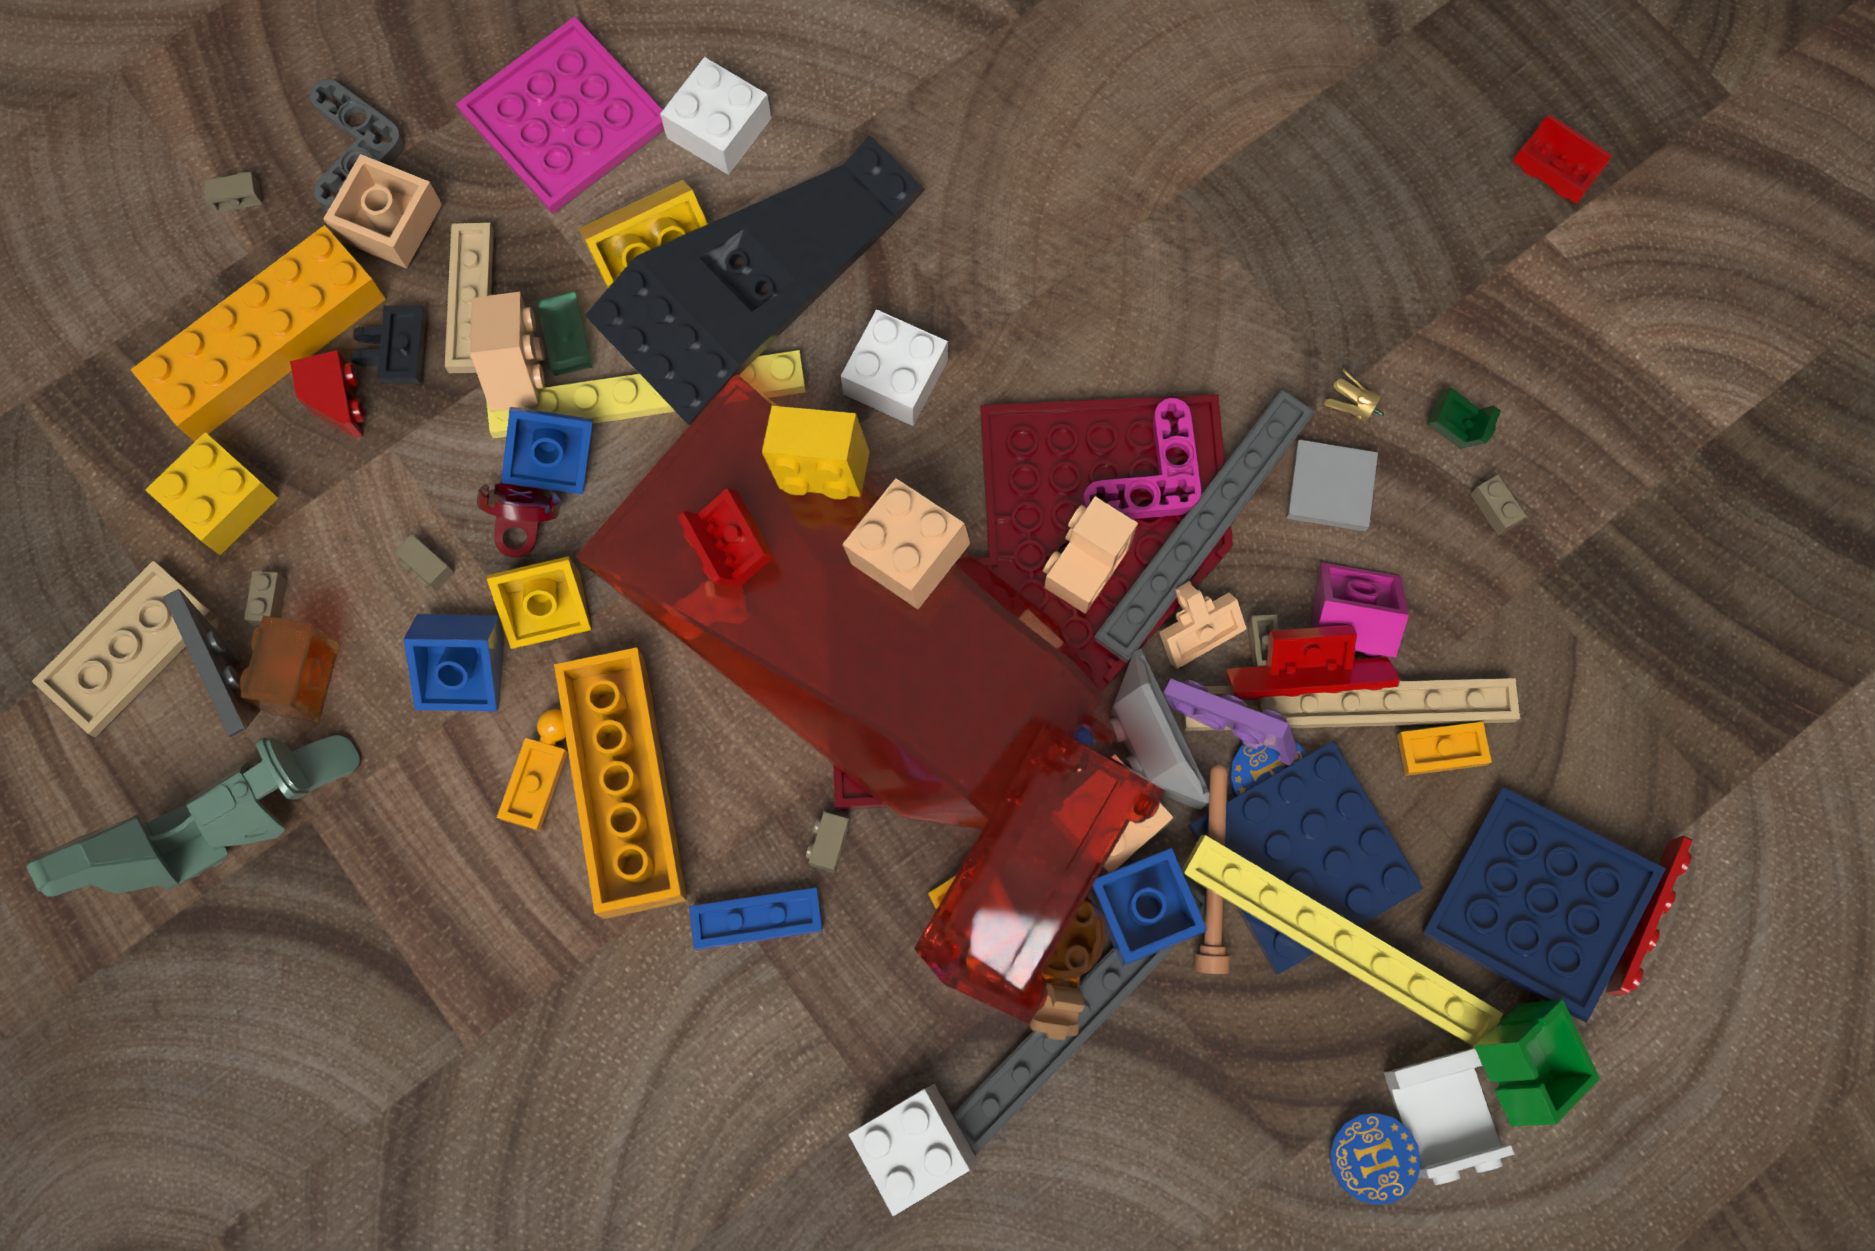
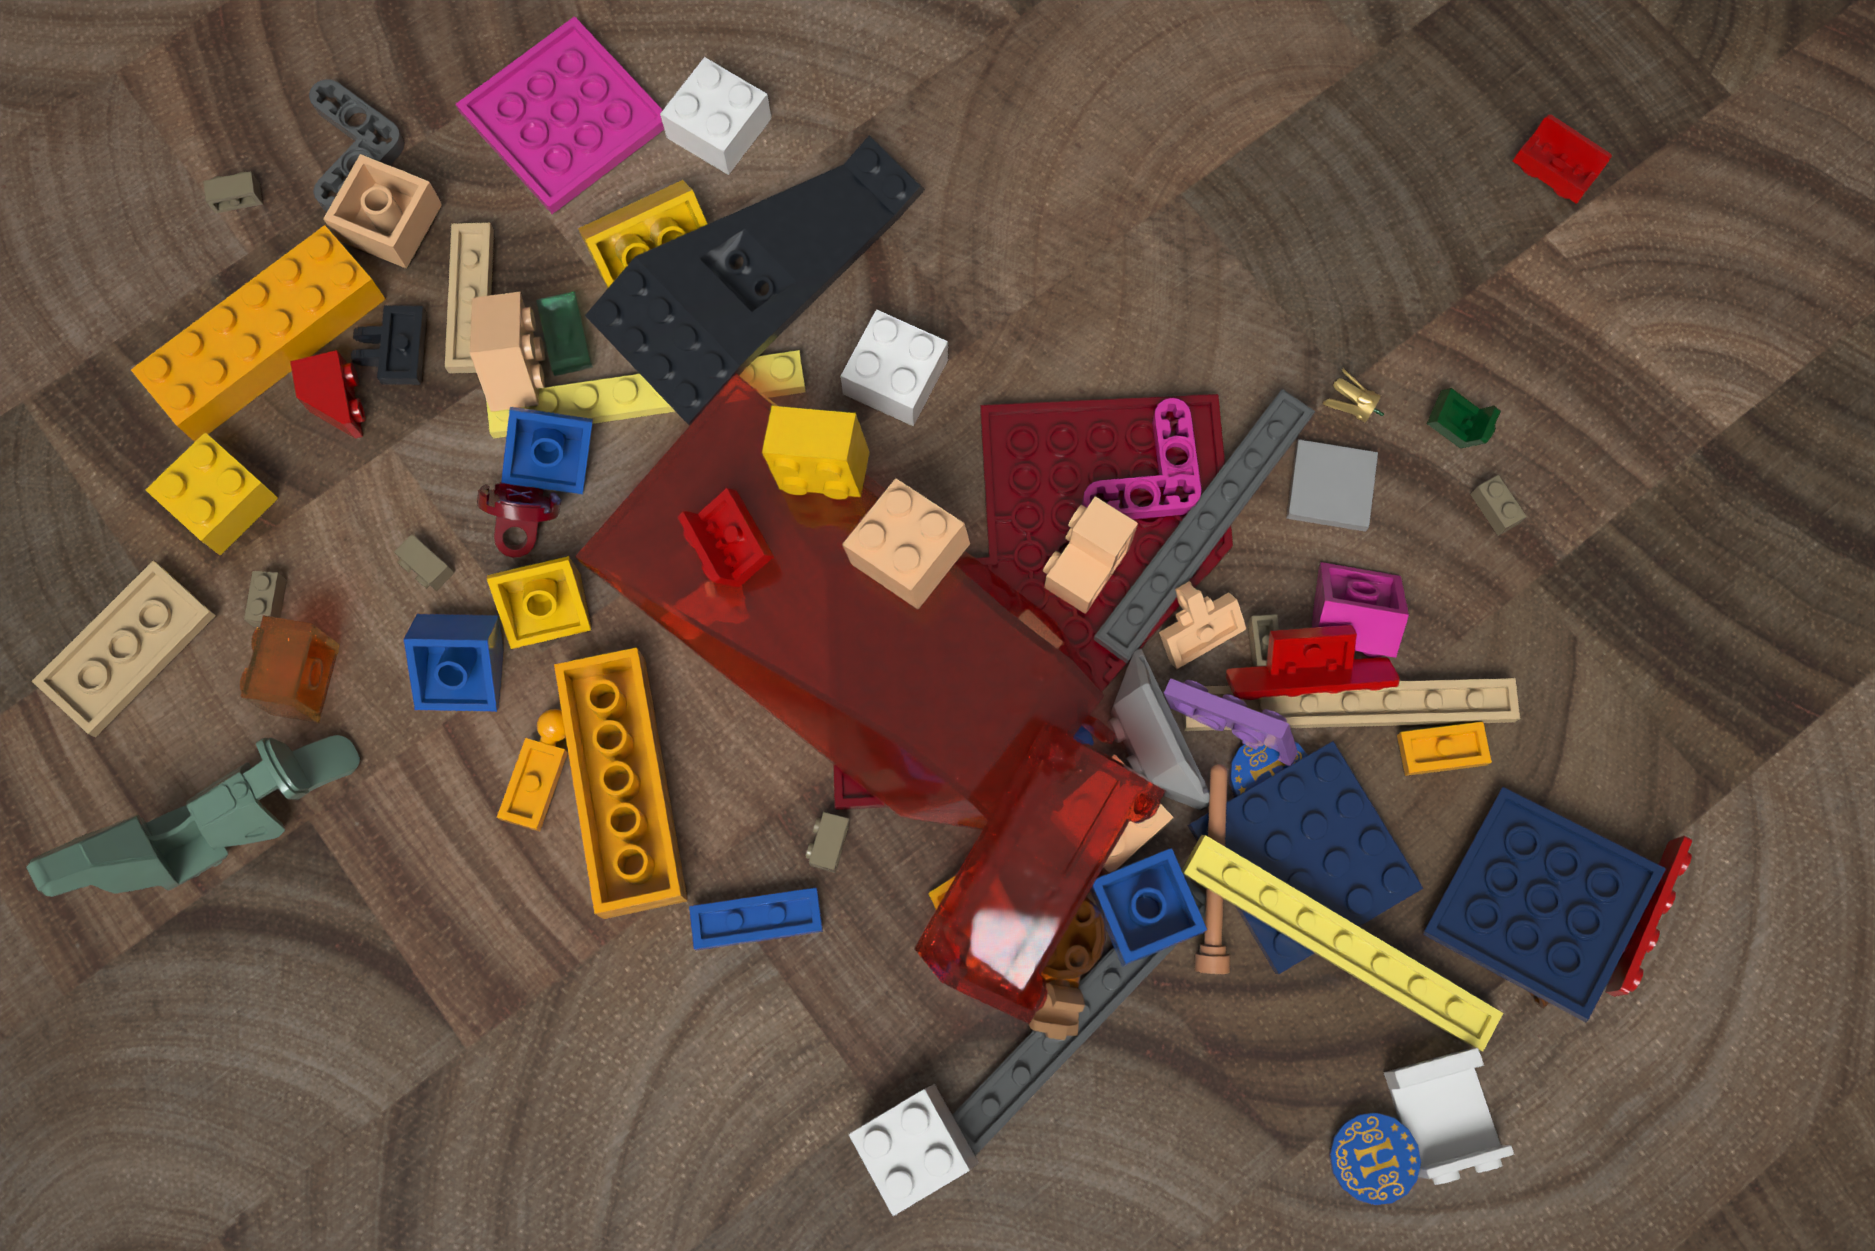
dark grey wing [163,589,259,737] -> none
green piece [1474,999,1600,1126] -> none

